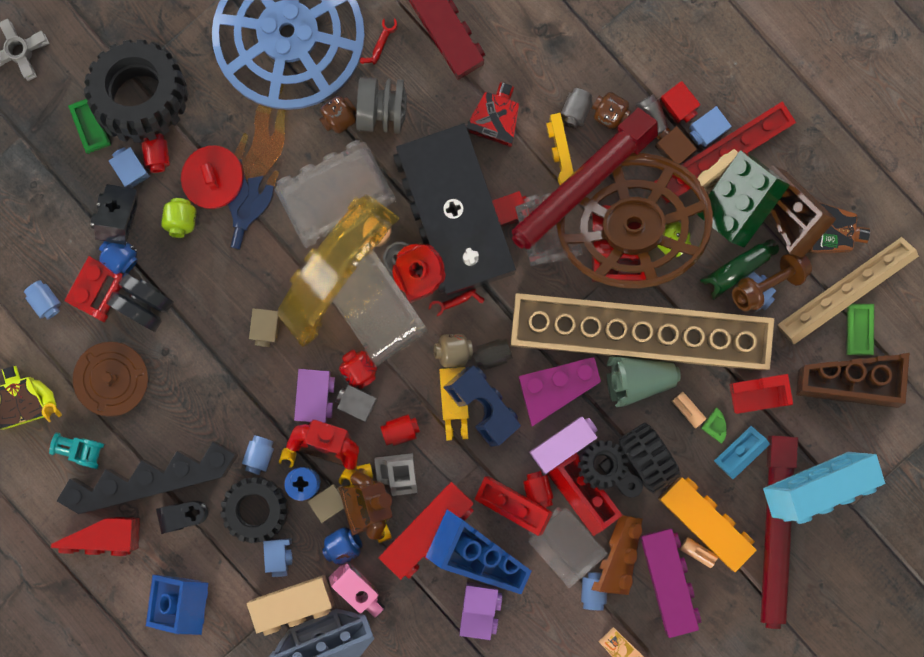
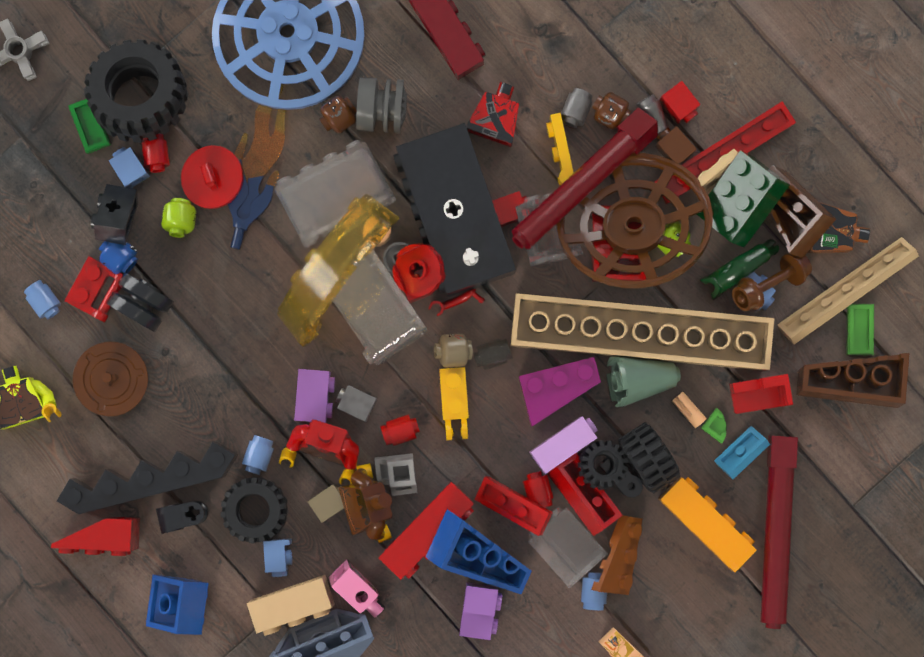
teal connector [49,432,105,469] -> none
dark tan brick [249,308,281,347] -> none
blue piece [284,467,321,501] -> none
blue head [322,527,363,566] -> none
red head [339,349,377,389] -> none
red piece [360,18,398,65] -> none
dark blue arch [444,366,521,447] -> none
magenta brick [640,528,702,638] -> none
light nougat piece [680,537,718,568] -> none
medium blue brick [689,106,732,148] -> none
medium azure brick [763,452,885,524] -> none

